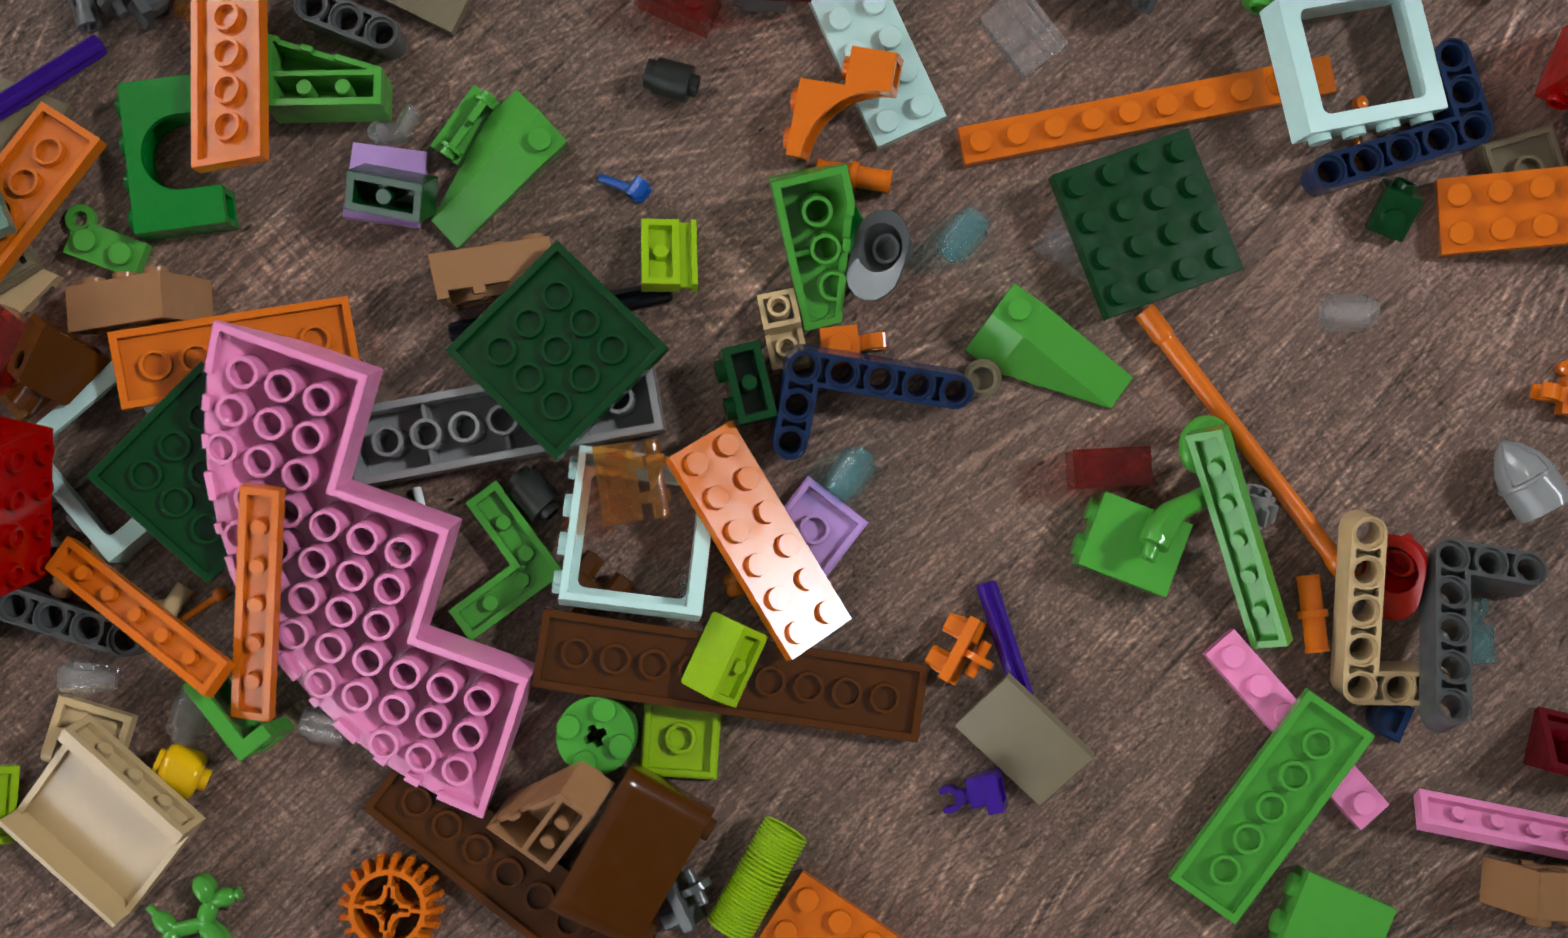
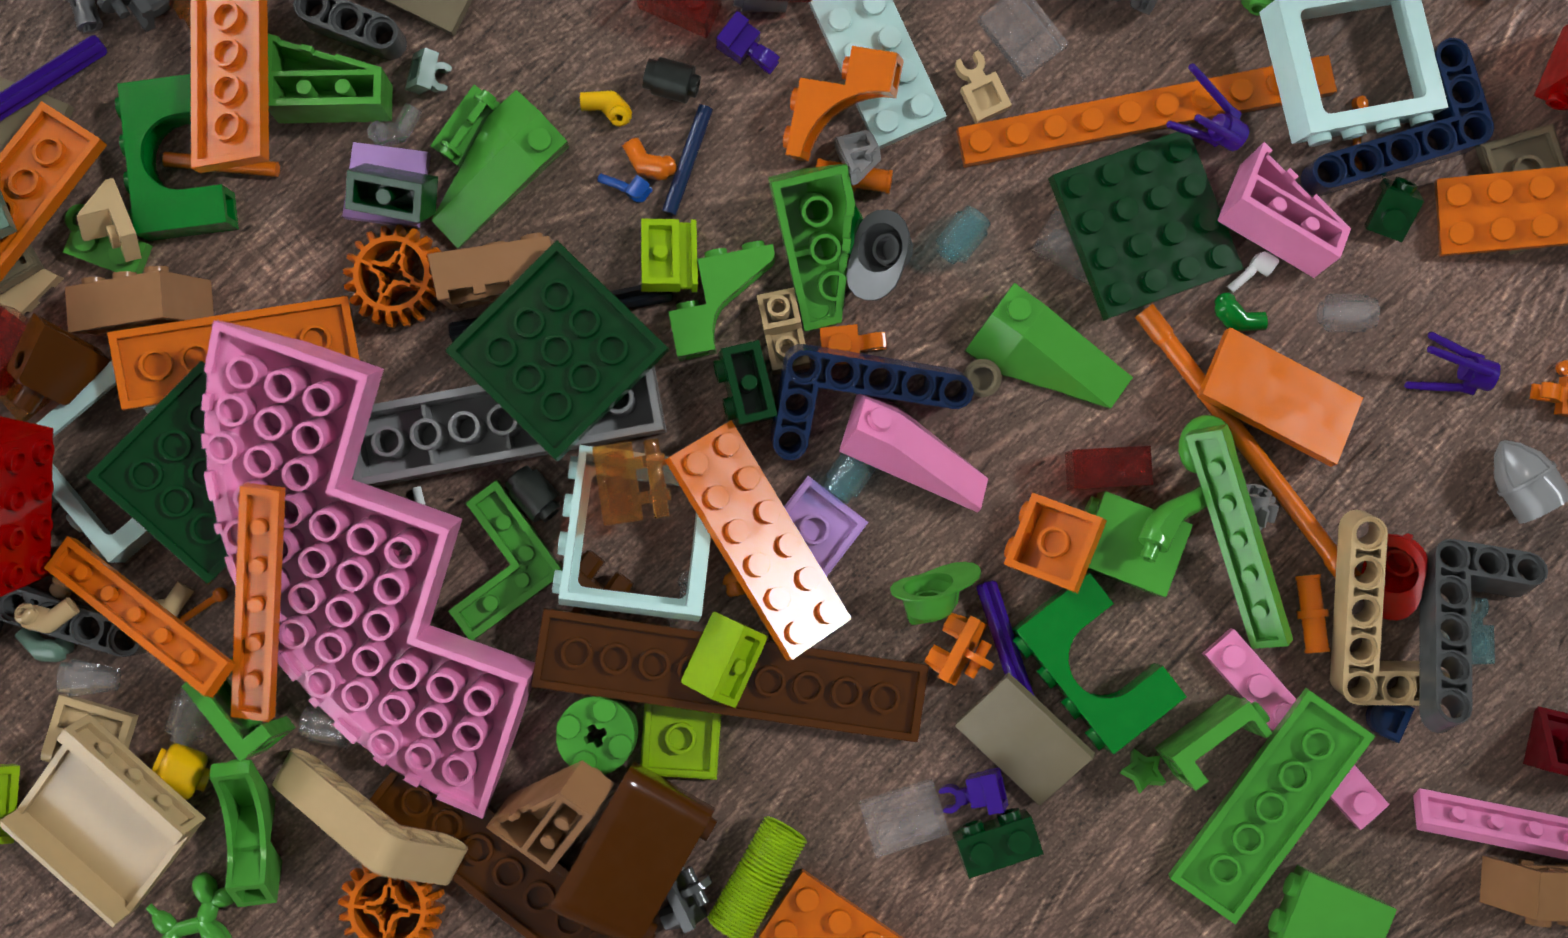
none -> tan arm [14,597,80,634]
none -> sand green arm [15,628,75,662]
none -> tan slope [77,178,142,262]
none -> orange bar [162,152,280,177]
none -> bright green arch [209,759,282,907]
none -> tan beam [272,748,468,885]
none -> orange gear [343,225,442,328]
none -> sand green tile [405,48,452,95]
none -> yellow arm [580,90,632,127]
none -> orange arm [622,137,676,181]
none -> dark blue bar [662,104,713,216]
none -> bright green arch [668,240,775,361]
none -> dark purple piece [716,11,780,75]
none -> light grey tile [834,129,881,185]
none -> bright pink wedge [839,394,988,513]
none -> clear plate [859,778,950,858]
none -> bright green piece [890,562,981,625]
none -> dark green brick [952,808,1044,879]
none -> tan plate [955,51,1012,124]
none -> orange plate [1004,492,1107,594]
none -> green arch [1012,573,1187,755]
none -> bright green piece [1120,749,1166,794]
none -> bright green panel [1154,694,1273,791]
none -> dark purple plant [1166,63,1250,151]
none -> orange tile [1197,327,1363,467]
none -> green arm [1214,292,1268,332]
none -> bright pink wedge [1217,142,1351,278]
none -> white hand [1227,251,1279,293]
none -> dark purple plant [1404,332,1501,395]

